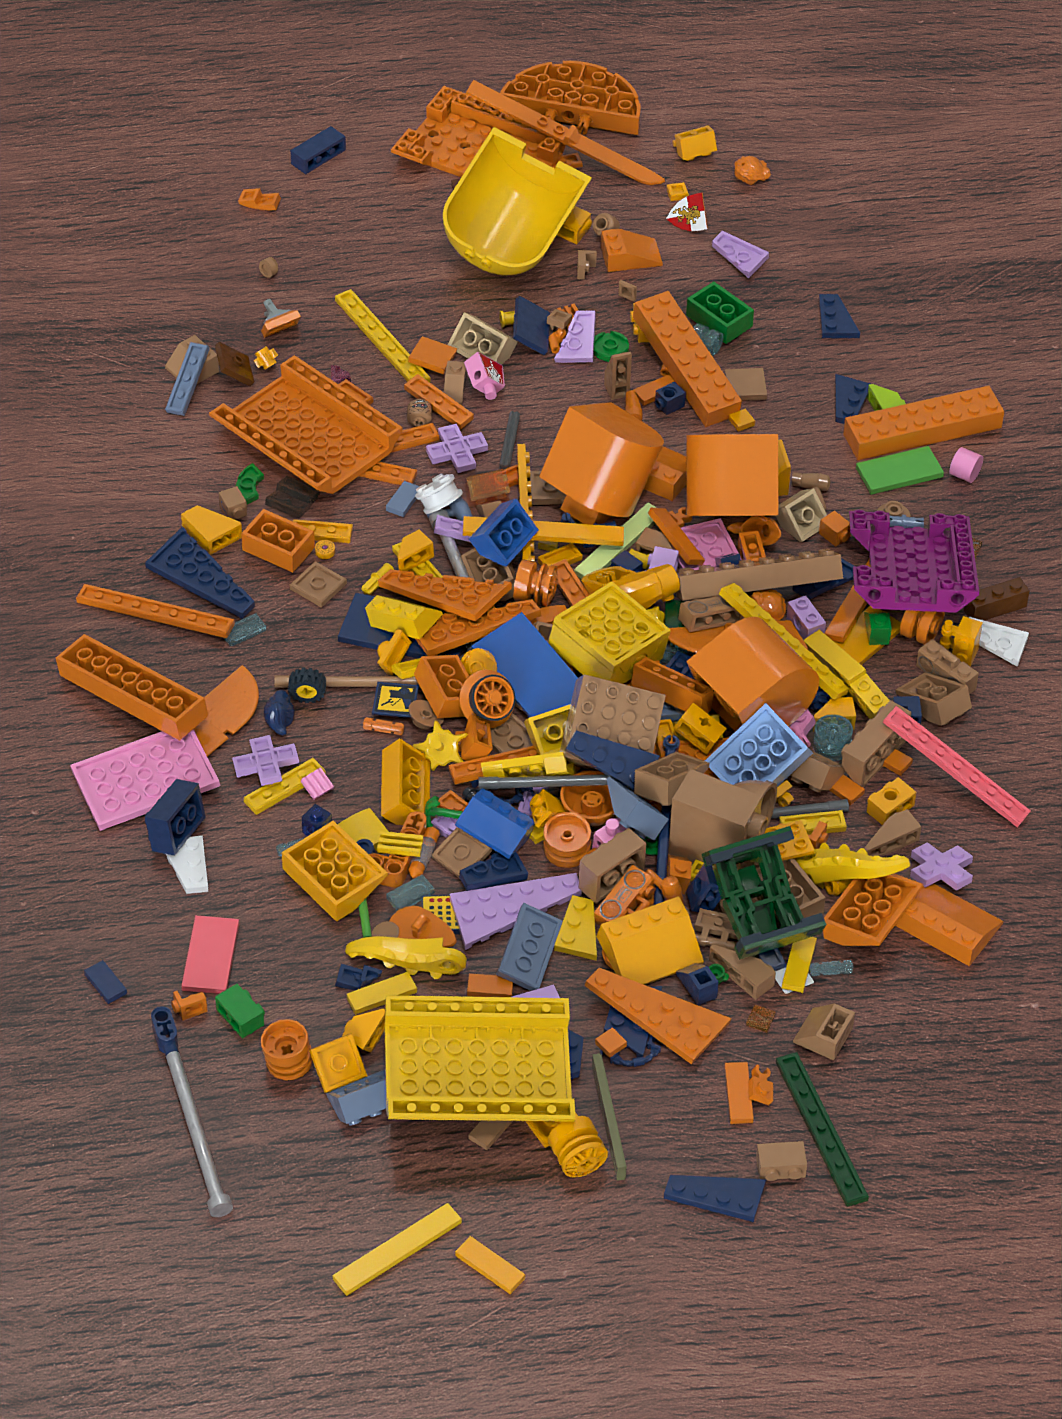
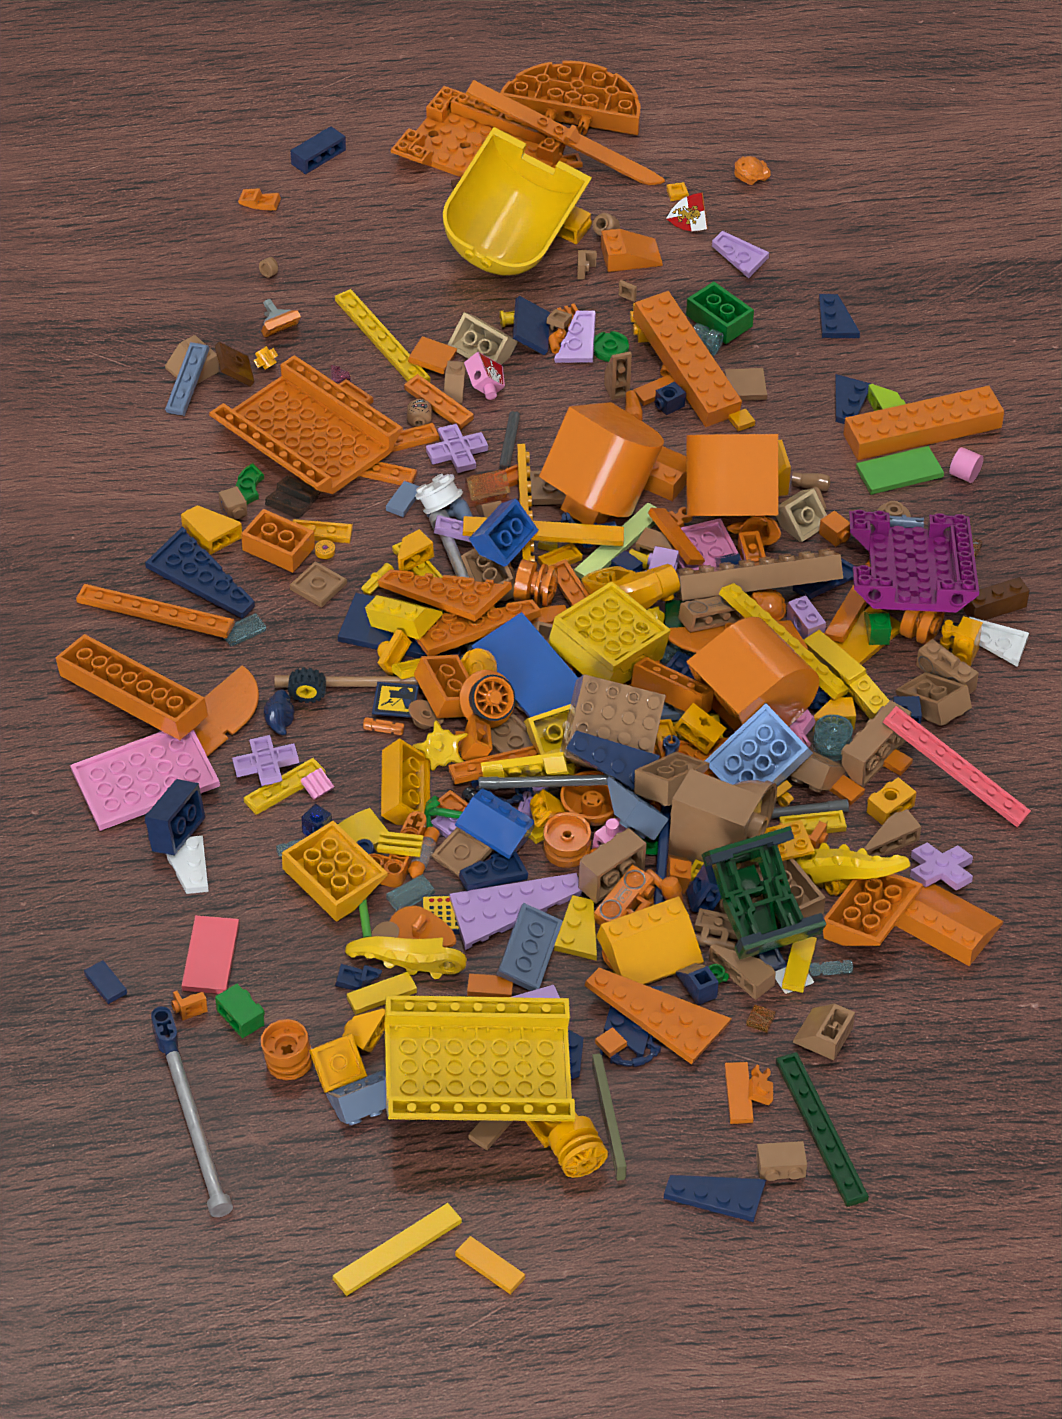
light orange brick [672,125,717,161] -> none

